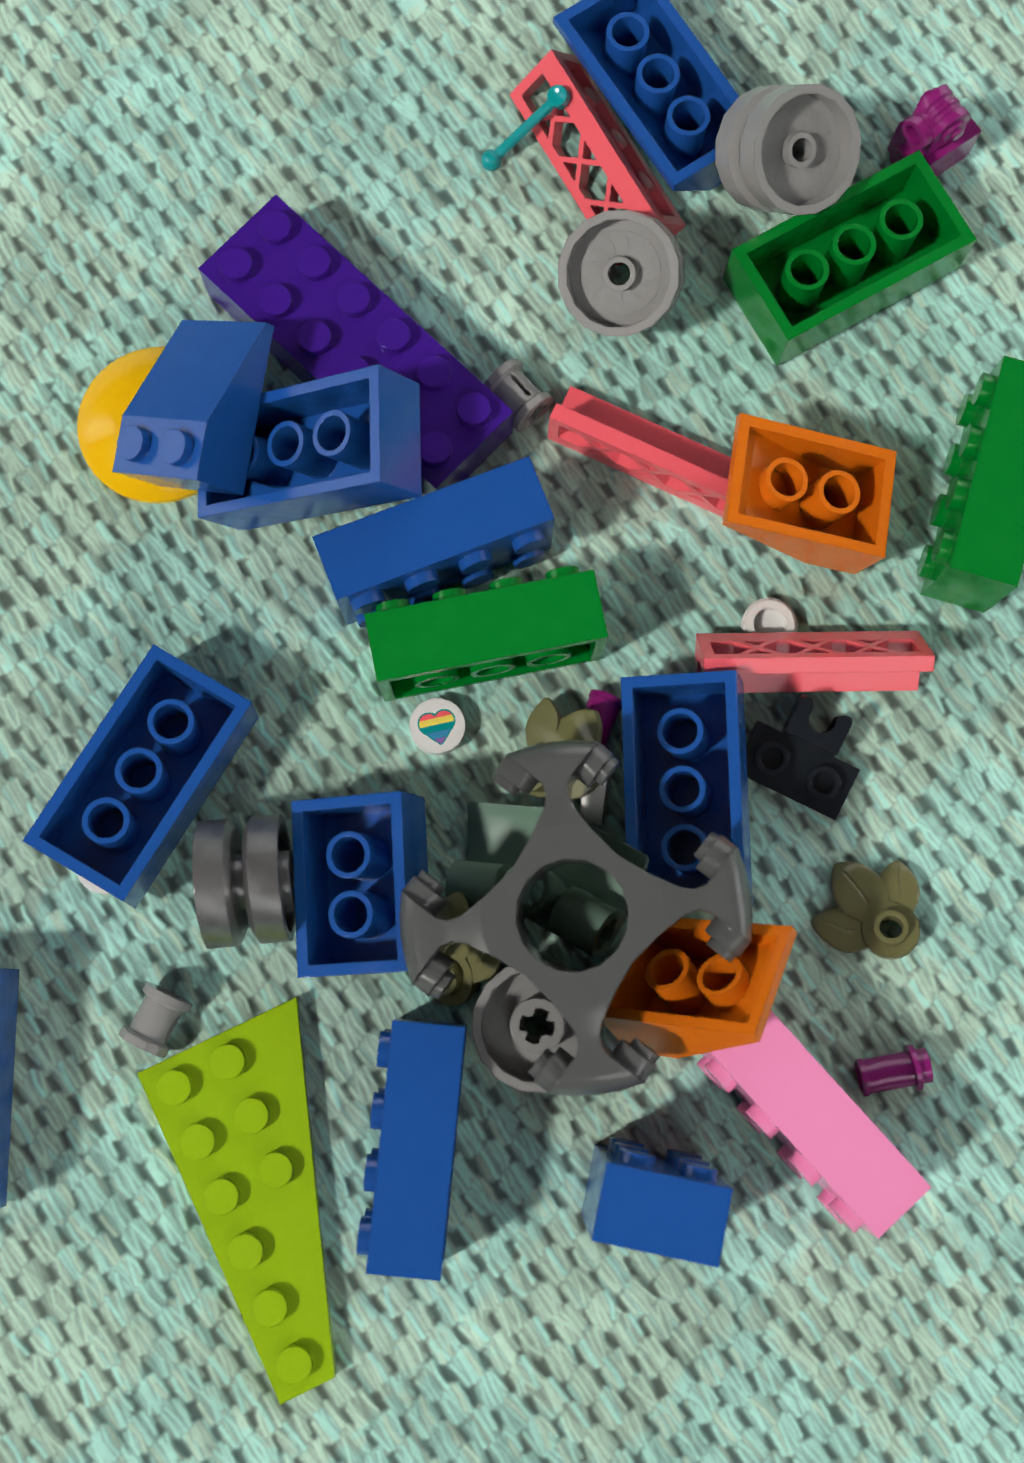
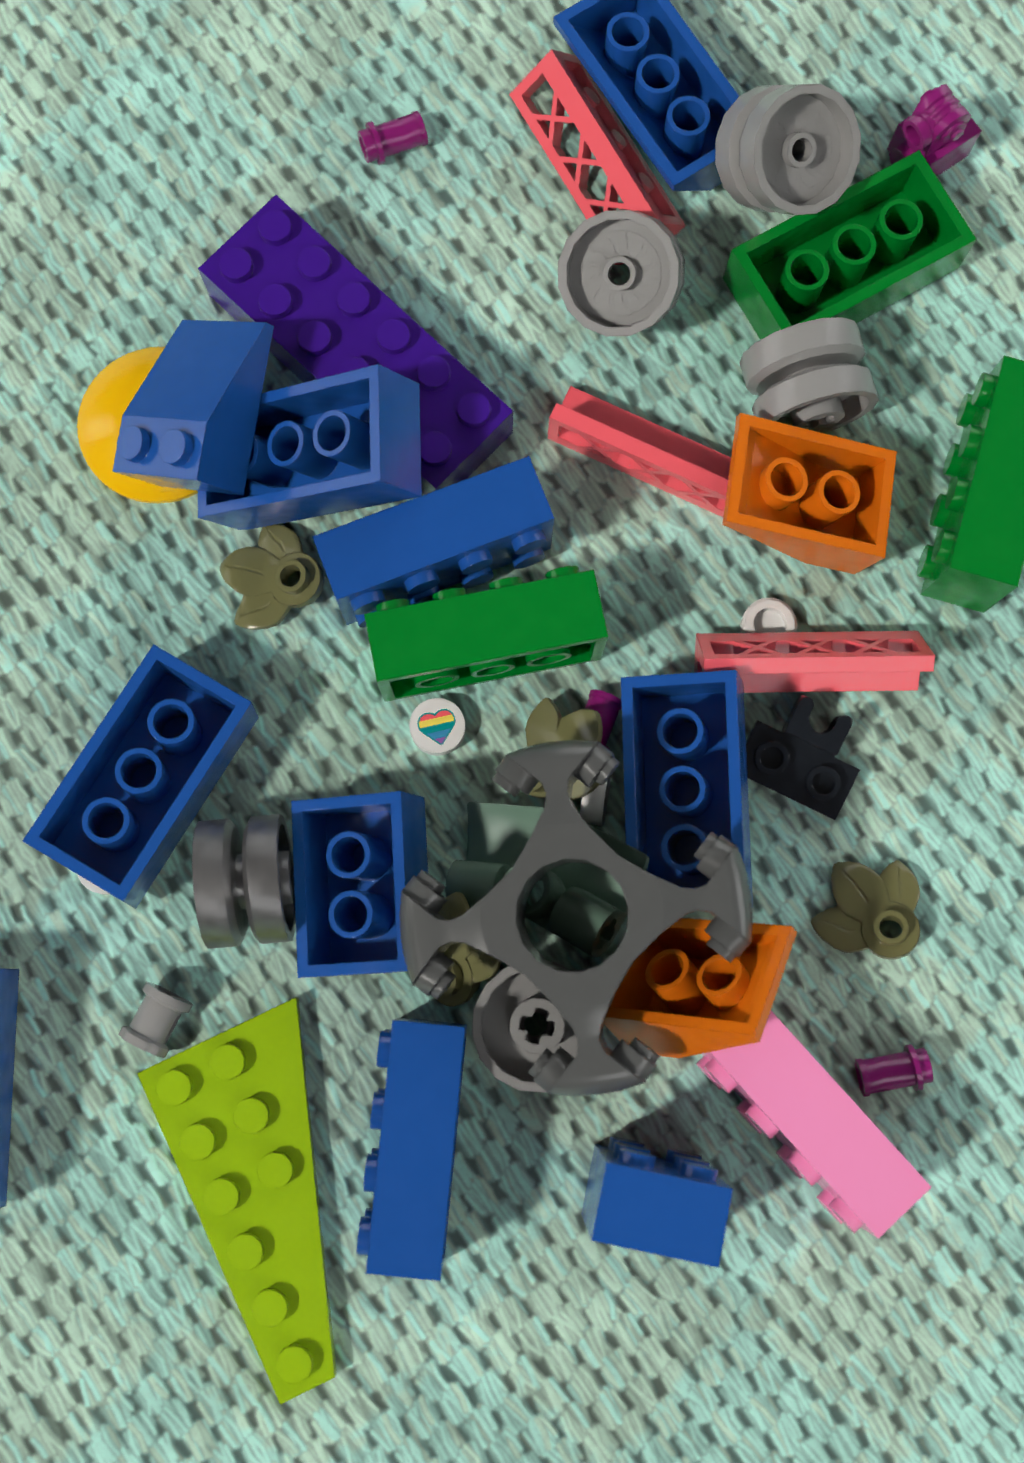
teal hinge [481,85,570,171] -> none
light grey bush [484,358,553,432] -> none
none -> olive plate [220,524,324,630]
none -> magenta pin [357,111,428,165]
none -> light grey wheel [739,317,879,433]

